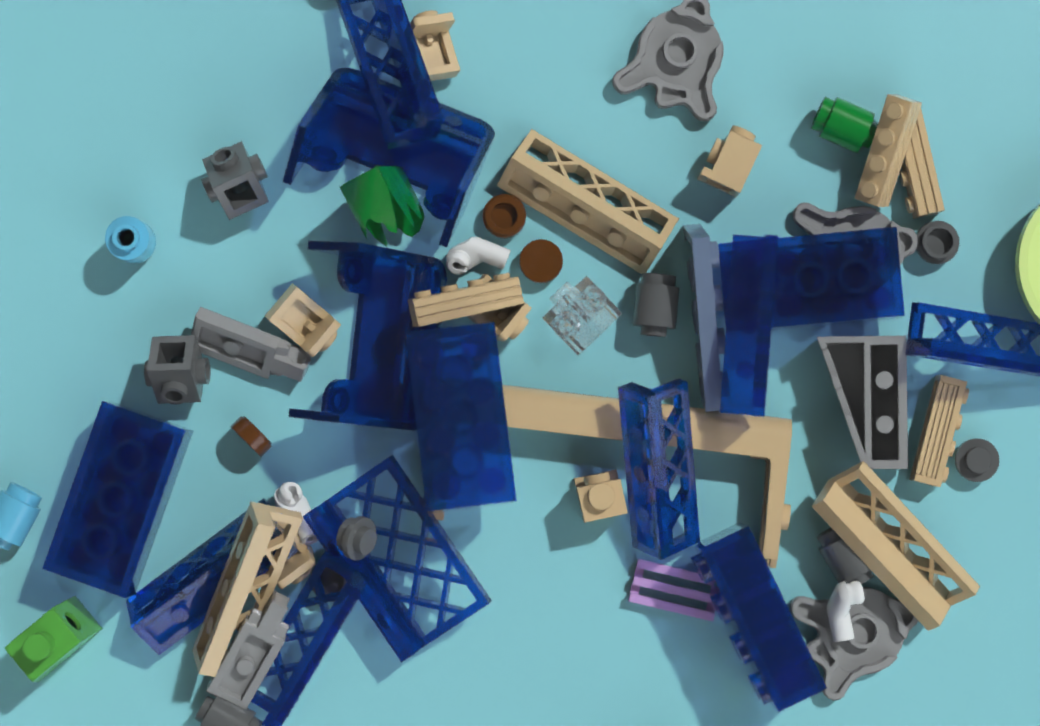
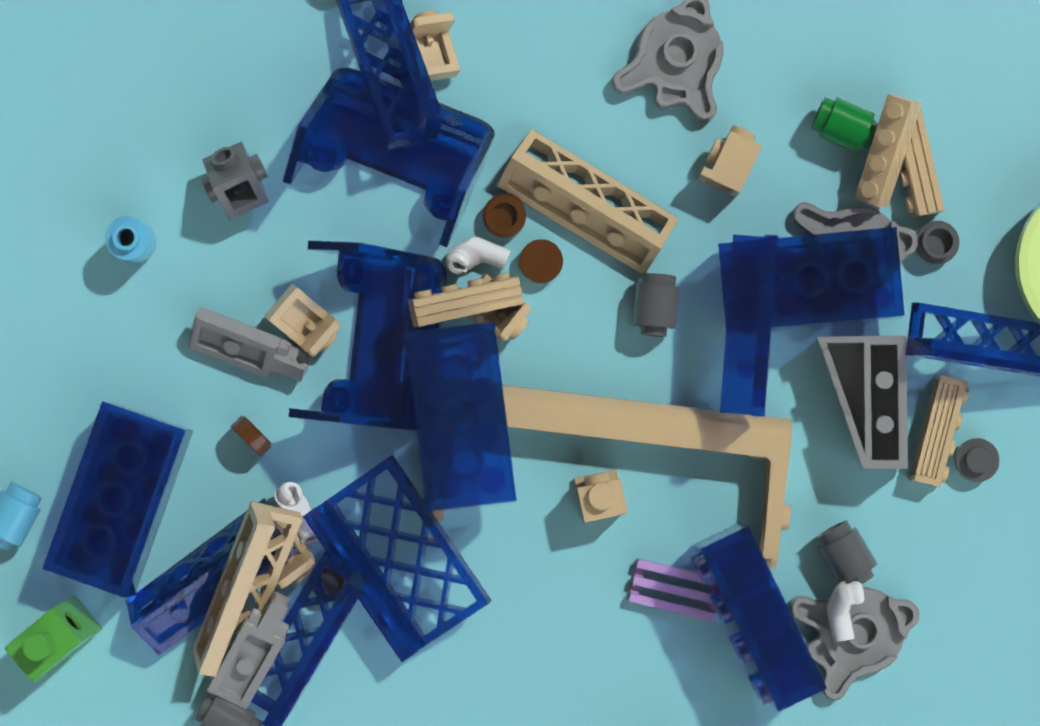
dark grey brick [144,335,211,404] -> none
dark grey plate [336,516,377,561] -> none
green piece [339,166,425,247] -> none
clear brick [542,276,623,356] -> none
clear blue fence [618,378,700,560] -> none
sand blue wing [683,224,730,412] -> none
tan fence [811,461,980,631] -> none

